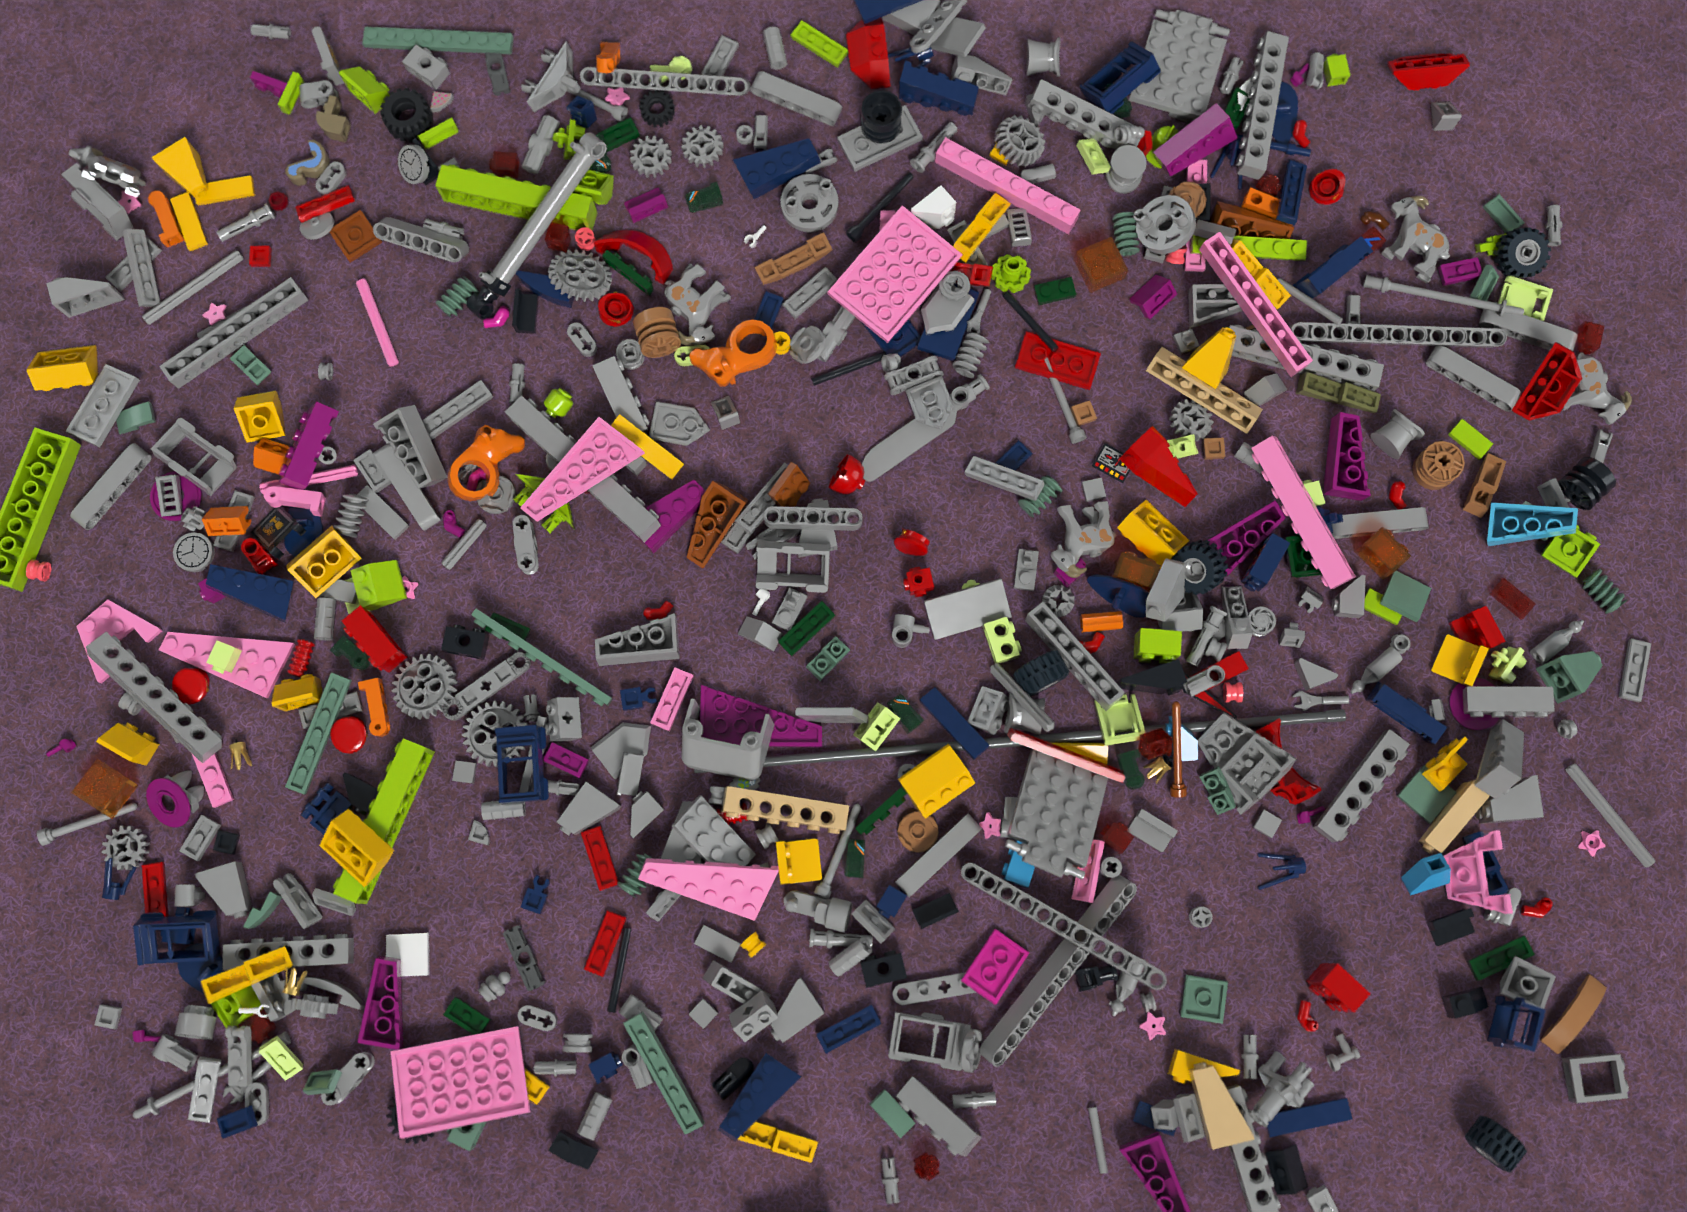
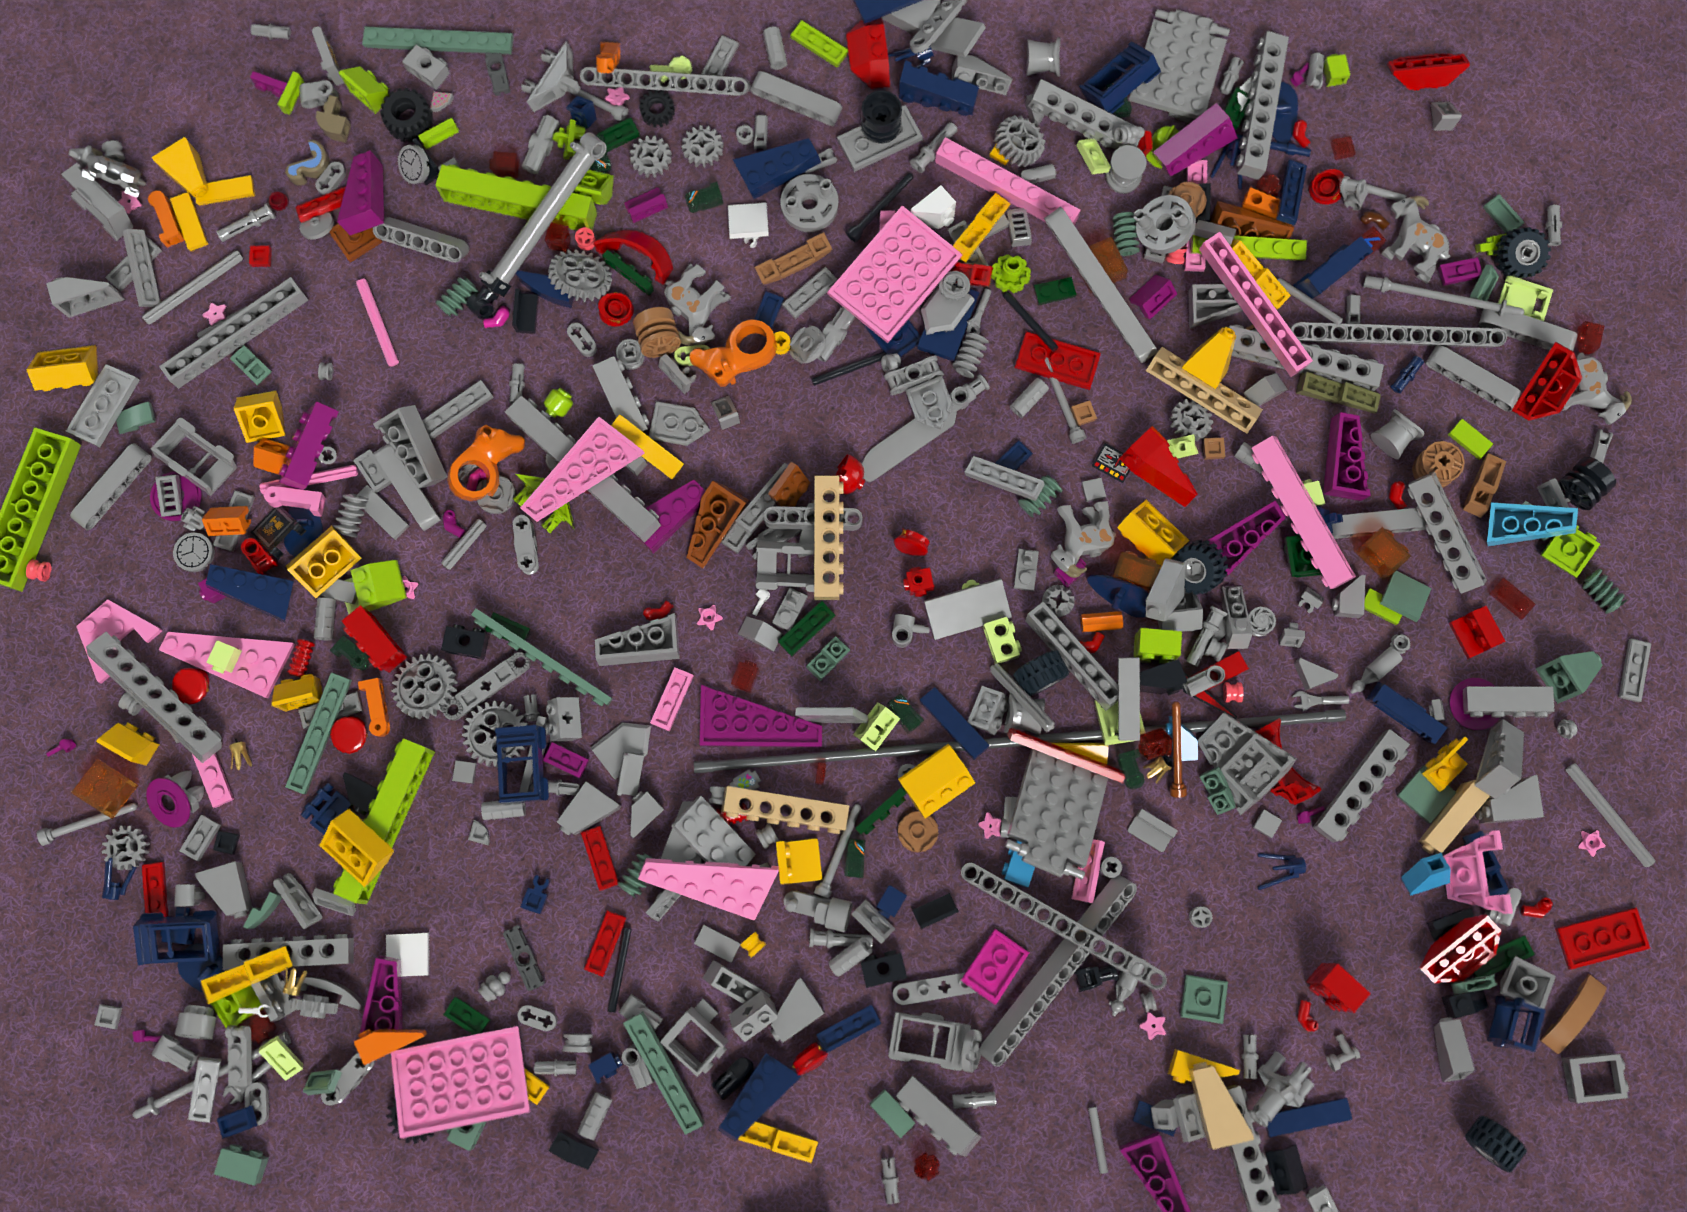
light grey pin [423,219,464,240] -> none
dark blue plate [620,687,657,711] -> none
light grey windscreen [681,698,774,781] -> none
light grey beam [895,813,982,898] -> none
clear red brick [1100,822,1134,855] -> none
light grey tile [1173,329,1199,354] -> none
dark blue brick [1241,533,1290,592] -> none
yellow bracket [1431,634,1489,687] -> none
yellowish green hips [1488,646,1527,684] -> none
light grey wheel [1530,620,1584,665] -> none
none -> light grey wheel [102,141,125,162]
none -> sand green brick [214,1144,269,1185]
none -> magenta wedge [337,151,384,235]
none -> orange slope [354,1029,427,1065]
none -> light grey plate [659,354,696,394]
none -> light grey window [660,1007,729,1077]
none -> bright pink plate [697,605,723,630]
none -> white tile [728,203,769,239]
none -> clear red brick [731,660,760,693]
none -> red piece [792,1043,828,1076]
none -> tan brick [814,476,843,600]
none -> clear red tile [815,762,827,786]
none -> light grey axle [1010,378,1049,418]
none -> light grey beam [1044,206,1158,364]
none -> light grey tile [1118,657,1140,741]
none -> clear red tile [1331,136,1356,160]
none -> light grey piece [1340,176,1368,210]
none -> light grey bar [1366,184,1406,201]
none -> dark blue pin [1390,356,1424,394]
none -> light grey brick [1408,471,1487,594]
none -> red wedge [1420,914,1501,983]
none -> light grey slope [1434,1017,1475,1082]
none -> sand green piece [1451,974,1497,994]
none -> red tile [1555,907,1651,970]

